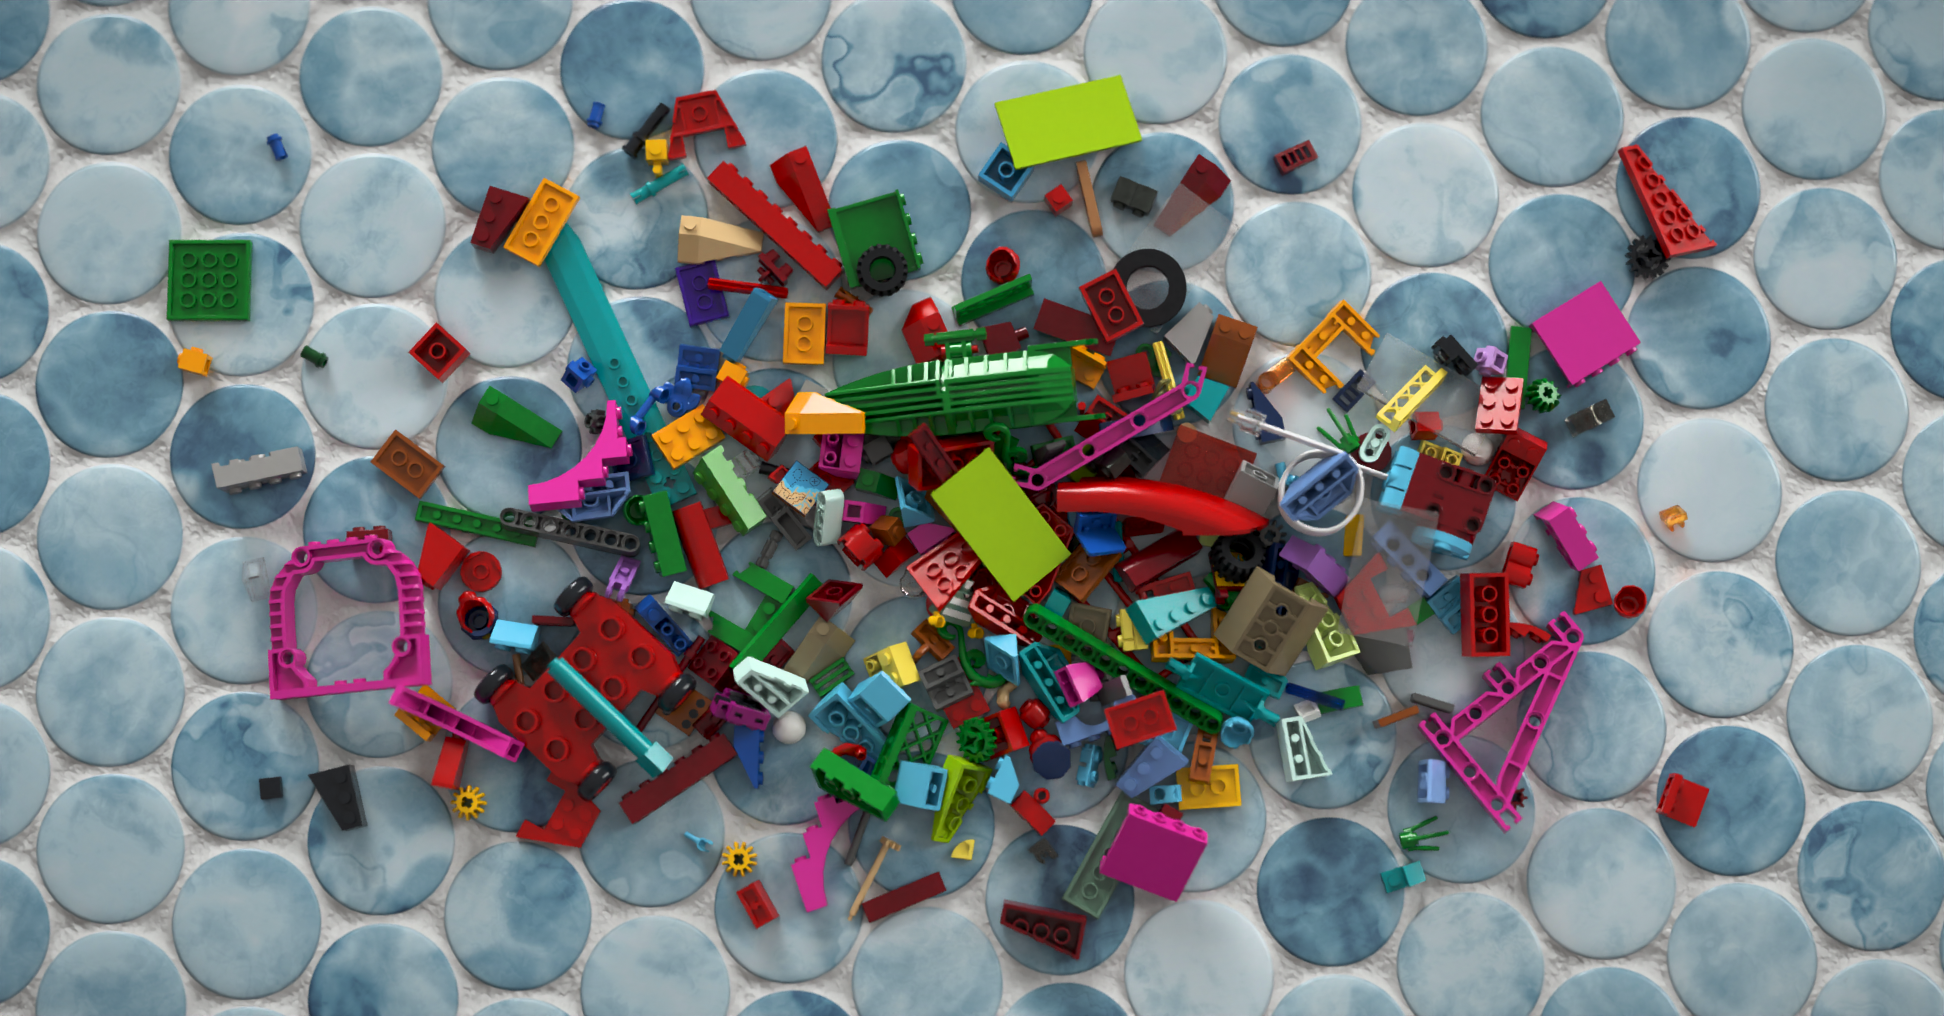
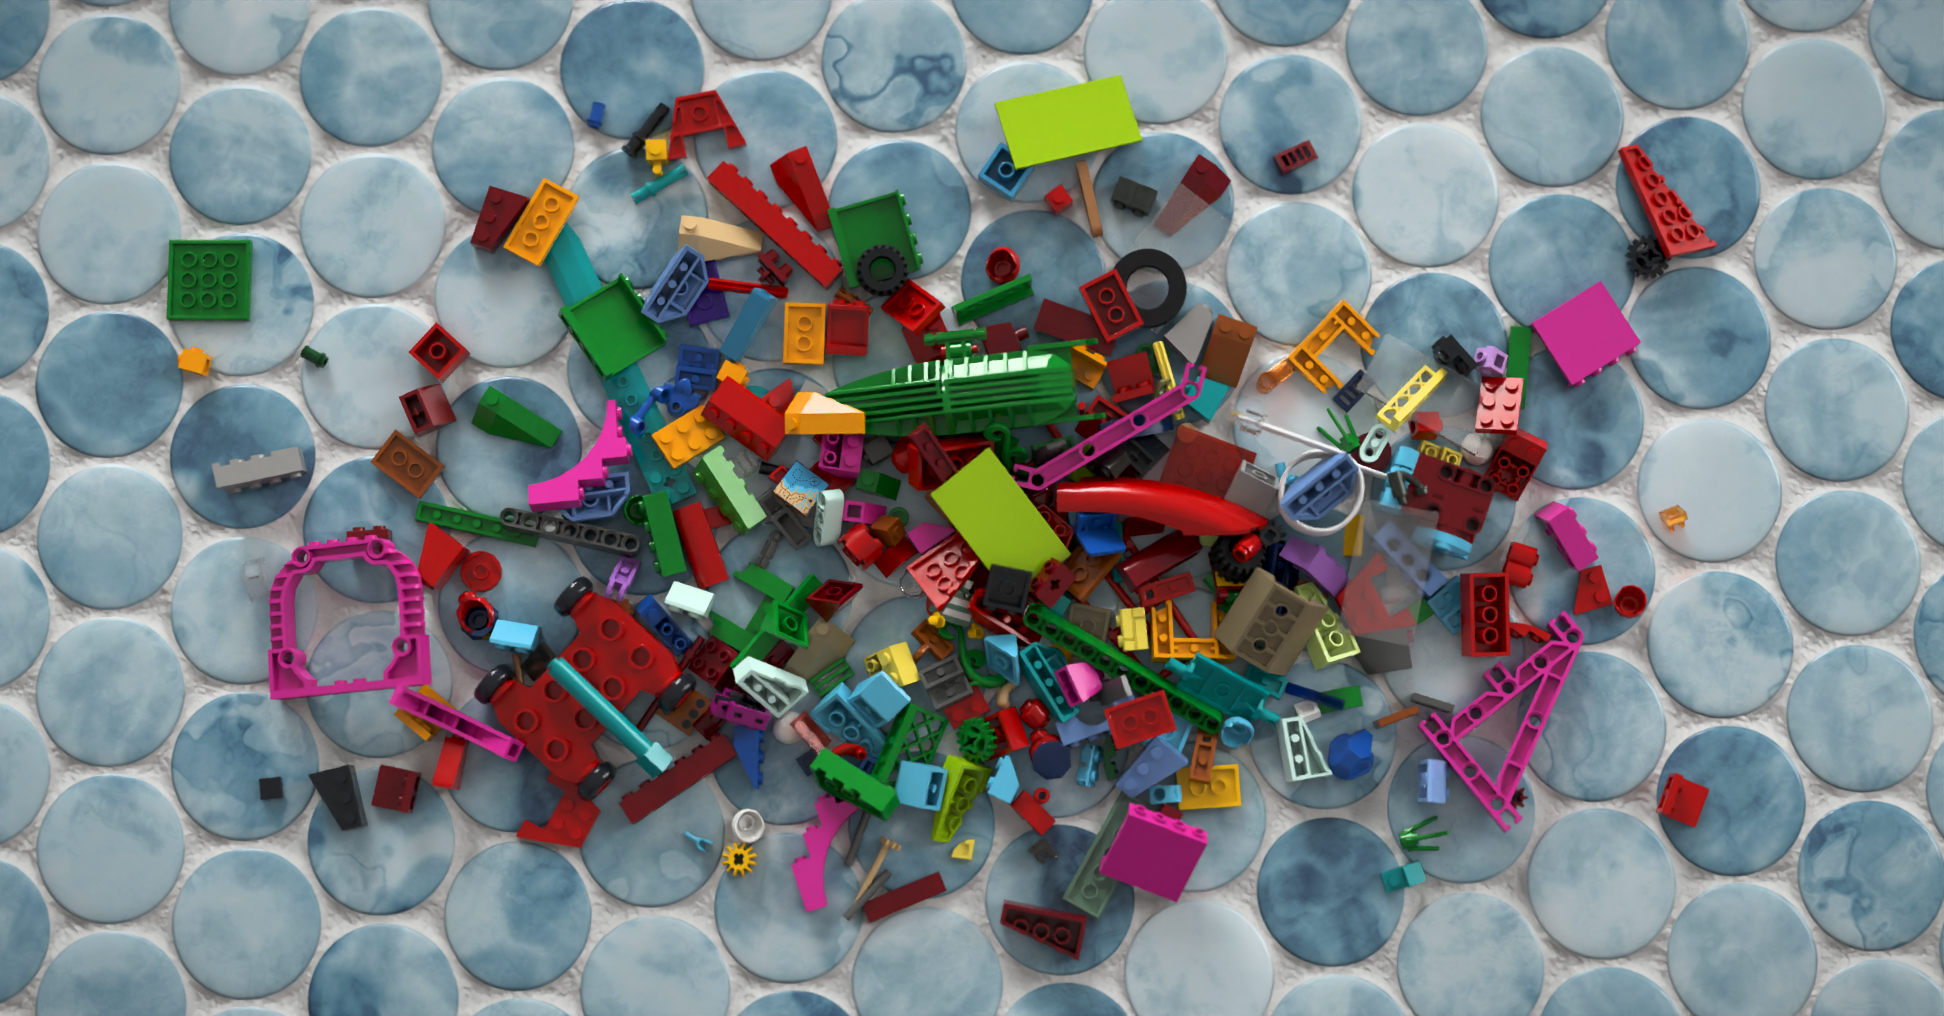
blue pin [266,133,288,161] -> none
yellow gear [450,785,487,820] -> none
dark red tile [532,615,576,627] -> none
blue brick [561,357,597,393] -> none
dark grey gear [584,409,606,435] -> none
dark blue tile [612,435,655,482] -> none
red hinge [736,880,779,929] -> none
medium azure slope [895,476,935,528] -> none
teal wedge [1125,587,1219,645] -> none
dark blue slope [1246,382,1286,445] -> none
green gear [1525,378,1562,414] -> none
clear smoke brick [1564,399,1615,438] -> none
none -> dark red bracket [371,765,422,814]
none -> dark red slope [399,383,457,438]
none -> green panel [558,273,667,382]
none -> medium blue wedge [641,244,709,323]
none -> white piece [731,809,764,843]
none -> green slope [760,599,809,649]
none -> clear red slope [789,710,831,756]
none -> dark blue tile [796,748,818,777]
none -> dark grey bar [843,870,891,921]
none -> red plate [880,279,945,336]
none -> black plate [981,563,1033,615]
none -> dark red brick [1029,557,1077,609]
none -> red brick [1233,533,1262,563]
none -> blue helmet [1328,729,1374,780]
none -> pearl dark grey plant [1387,470,1429,506]

